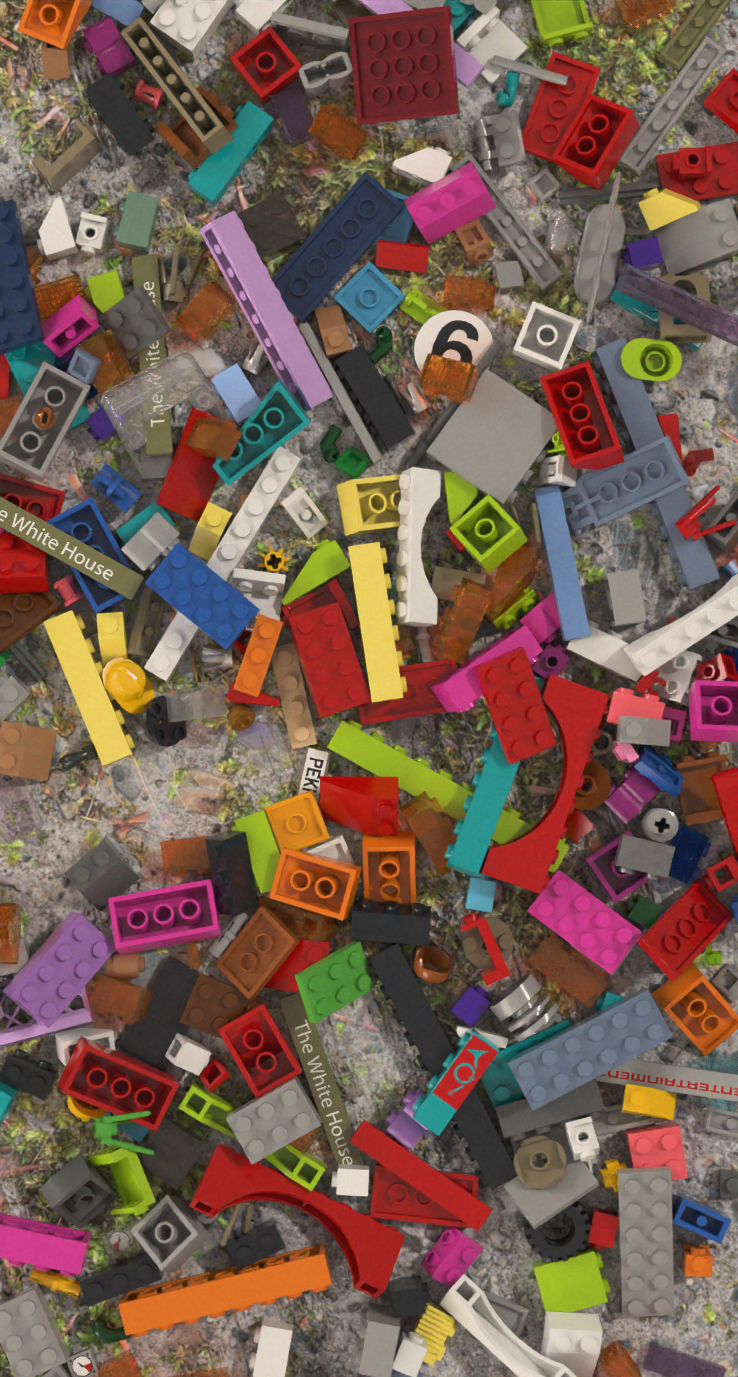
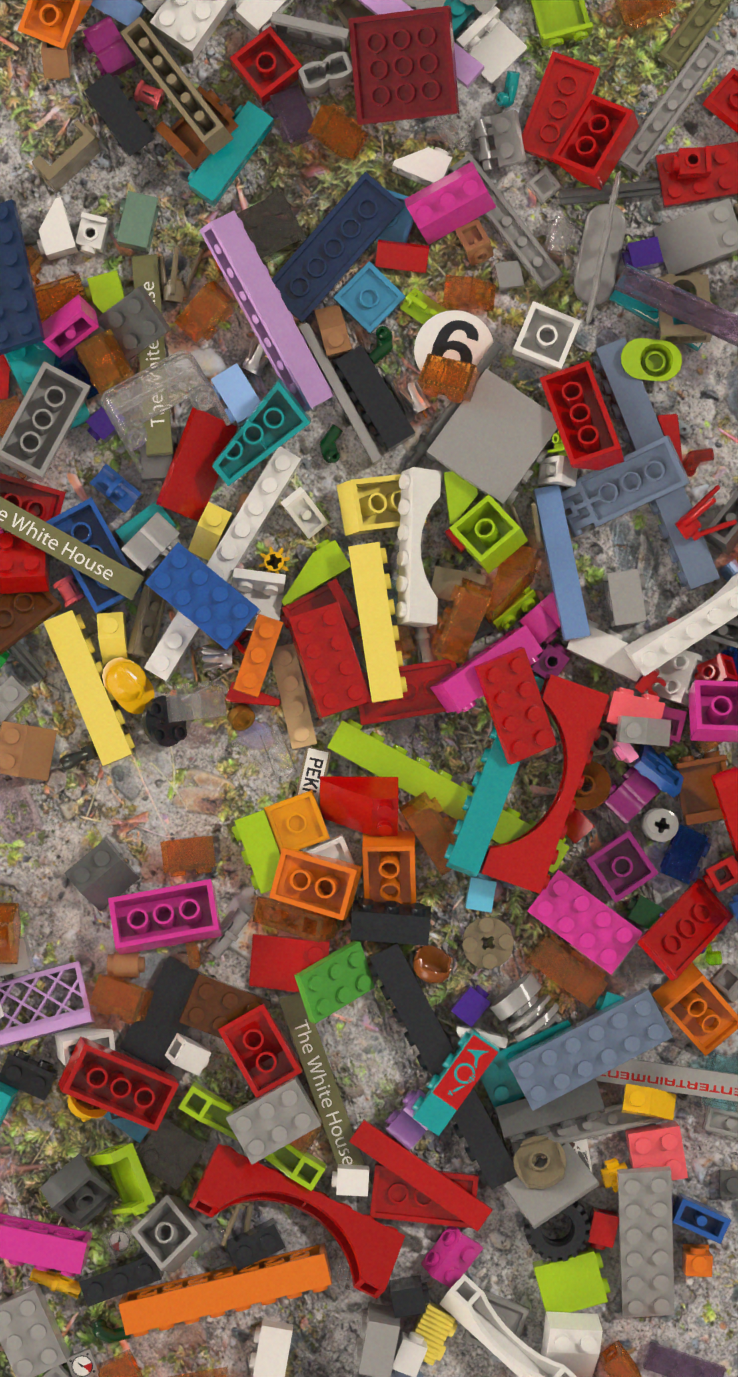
medium lavender brick [3,911,116,1028] -> none
clear orange hinge [34,407,56,430] -> none
sand blue tile [66,348,102,385] -> none
bright green plant [94,1111,154,1155] -> none
clear orange brick [184,415,242,461] -> none
red slope [197,1057,230,1093] -> none
black brick [205,830,259,916] -> none
dark orange plate [215,906,300,1000] -> none
green plate [334,446,371,480] -> none
red panel [459,911,510,986] -> none
light grey bar [492,55,568,86] -> none
white brick [565,1116,600,1161] -> none
flat silver brick [614,834,675,881] -> none
light yellow slope [638,187,701,231] -> none

